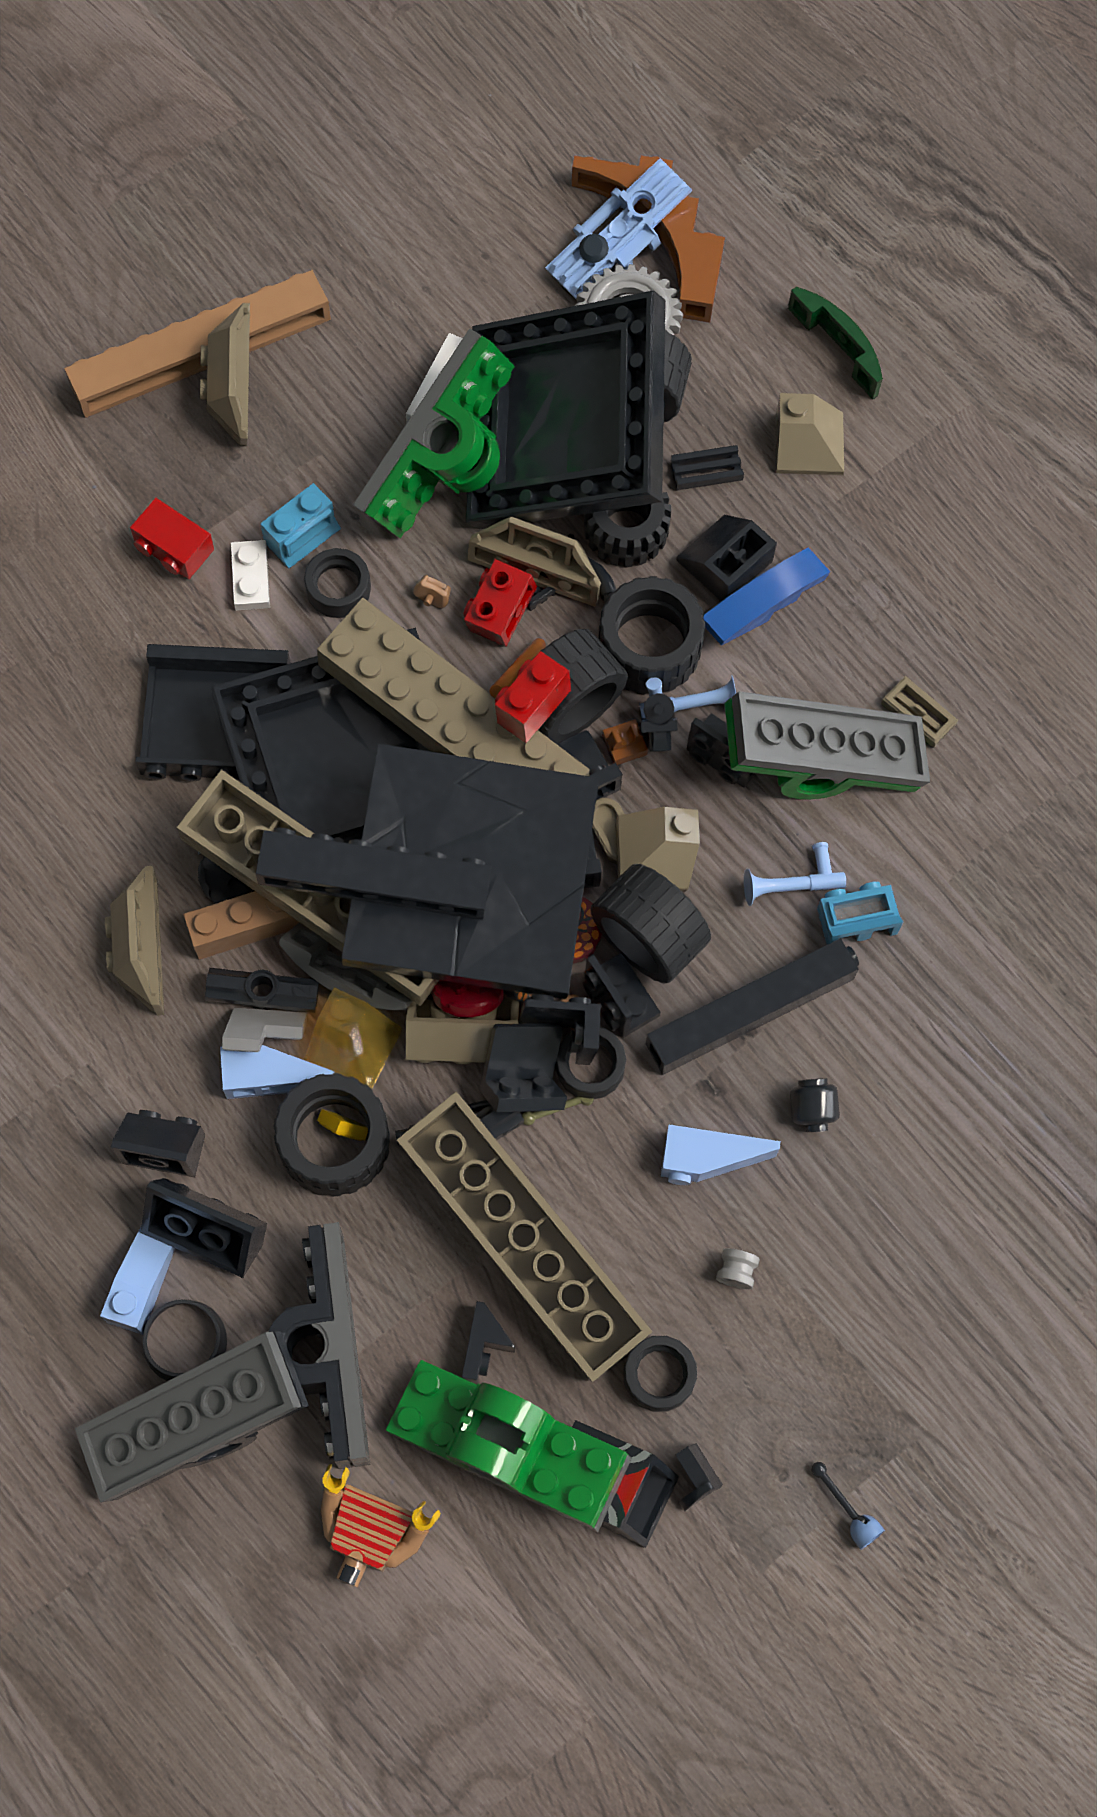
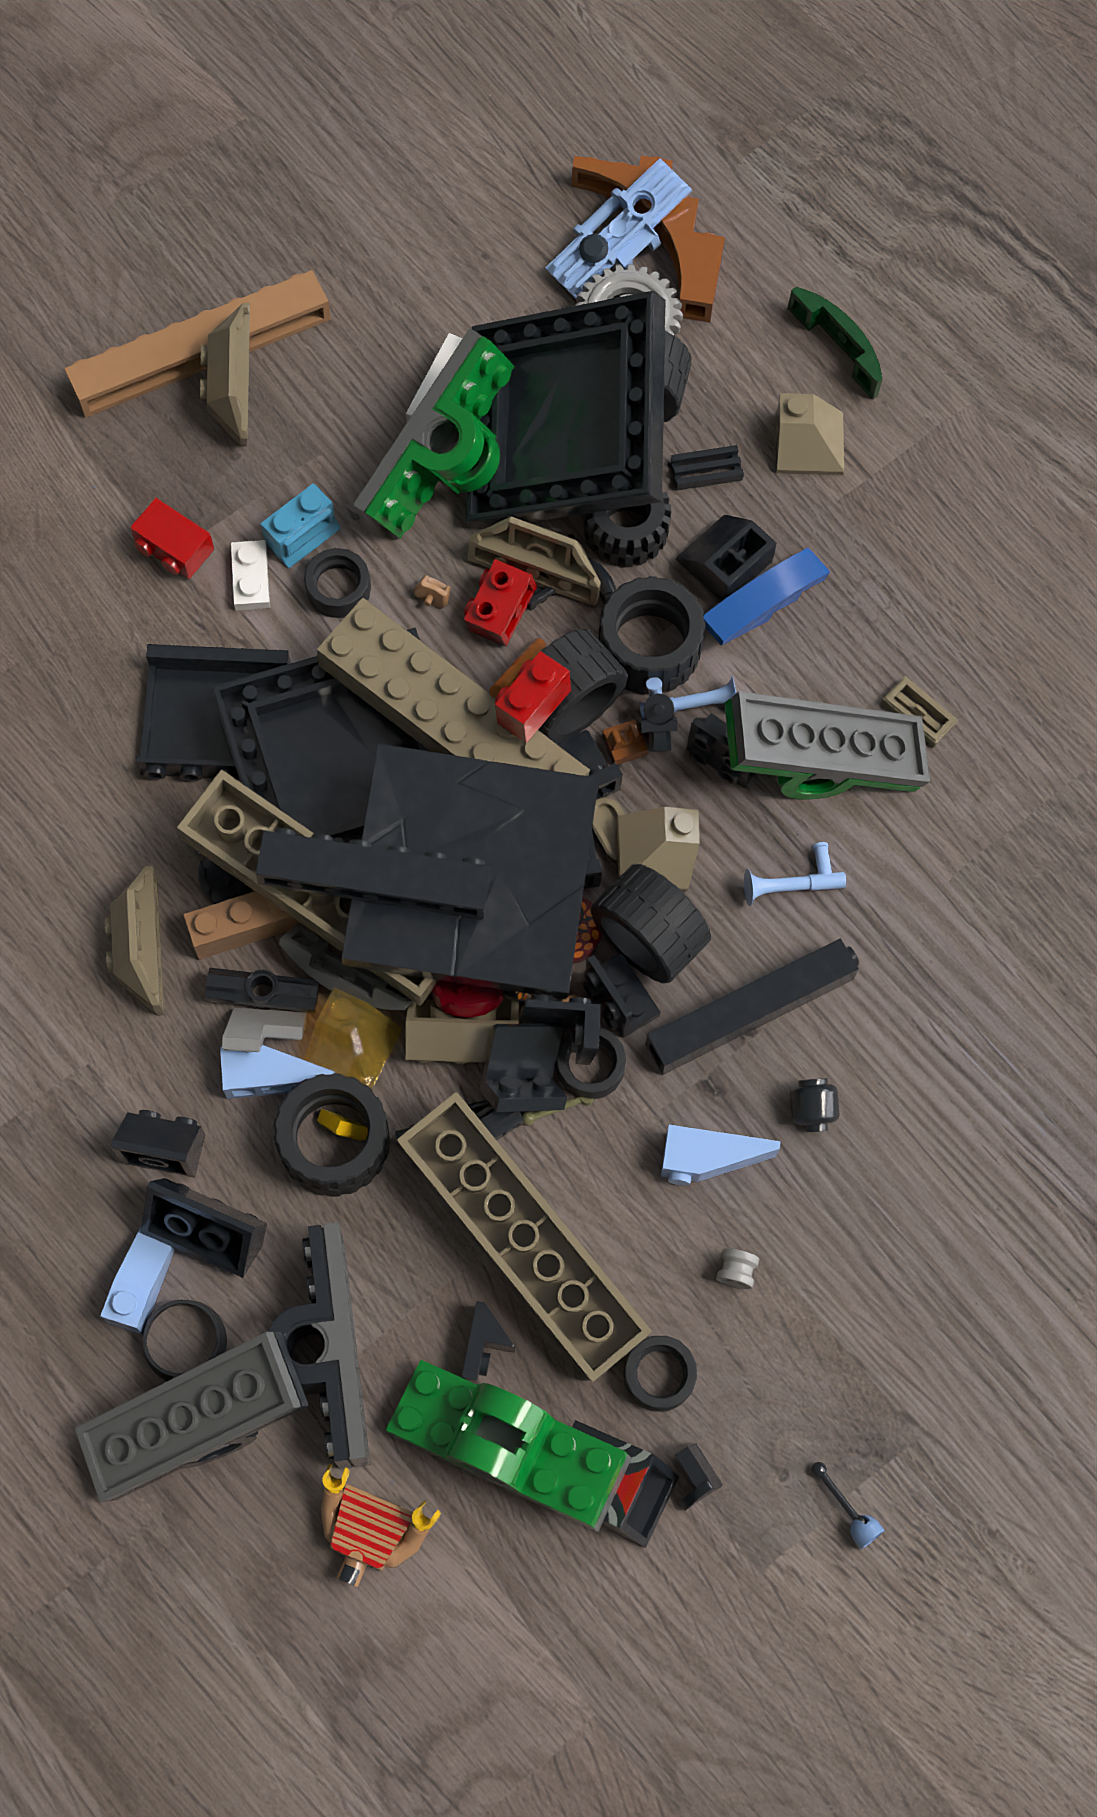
dark azure window [817,882,903,945] -> none

